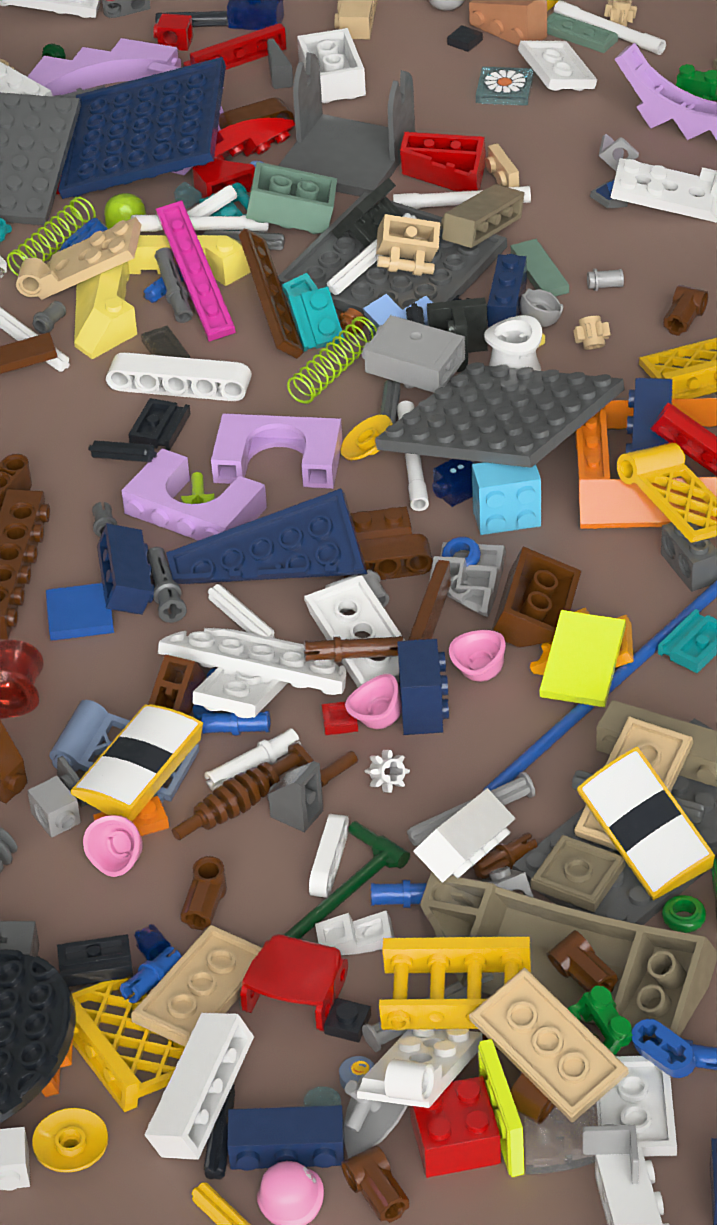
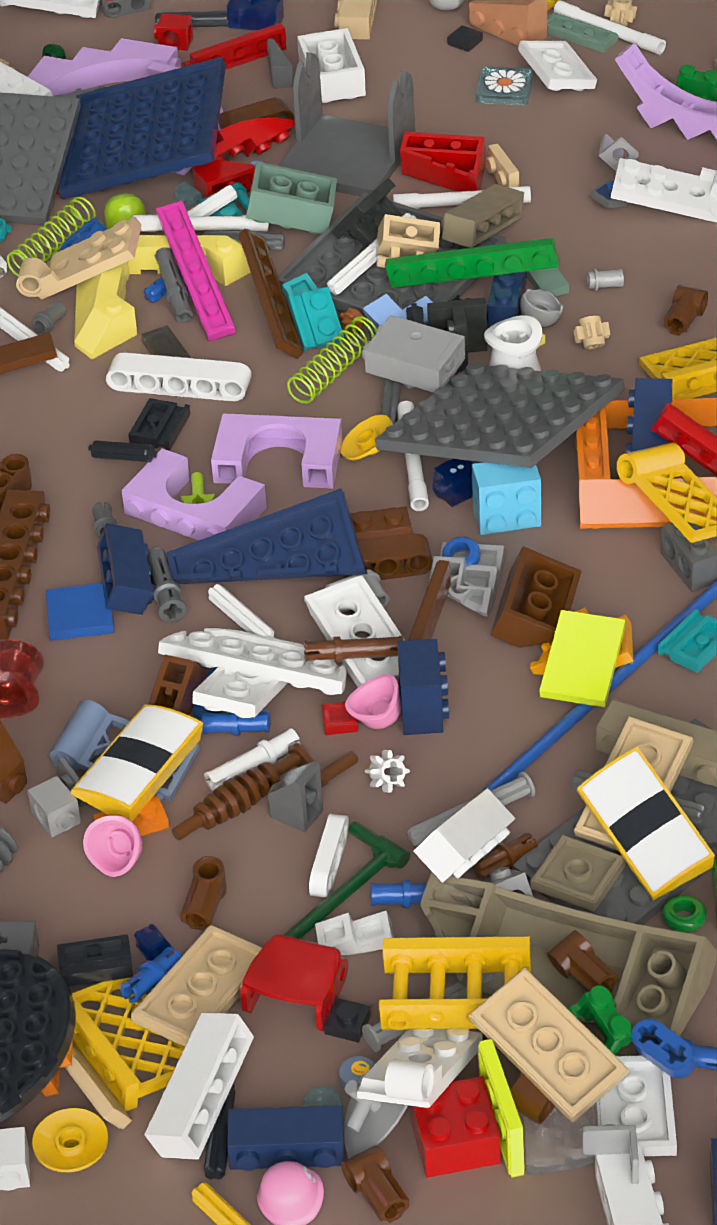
bright pink helmet [449,630,506,682] -> none
none -> tan tile [65,1045,132,1129]
none -> green plate [385,238,560,288]

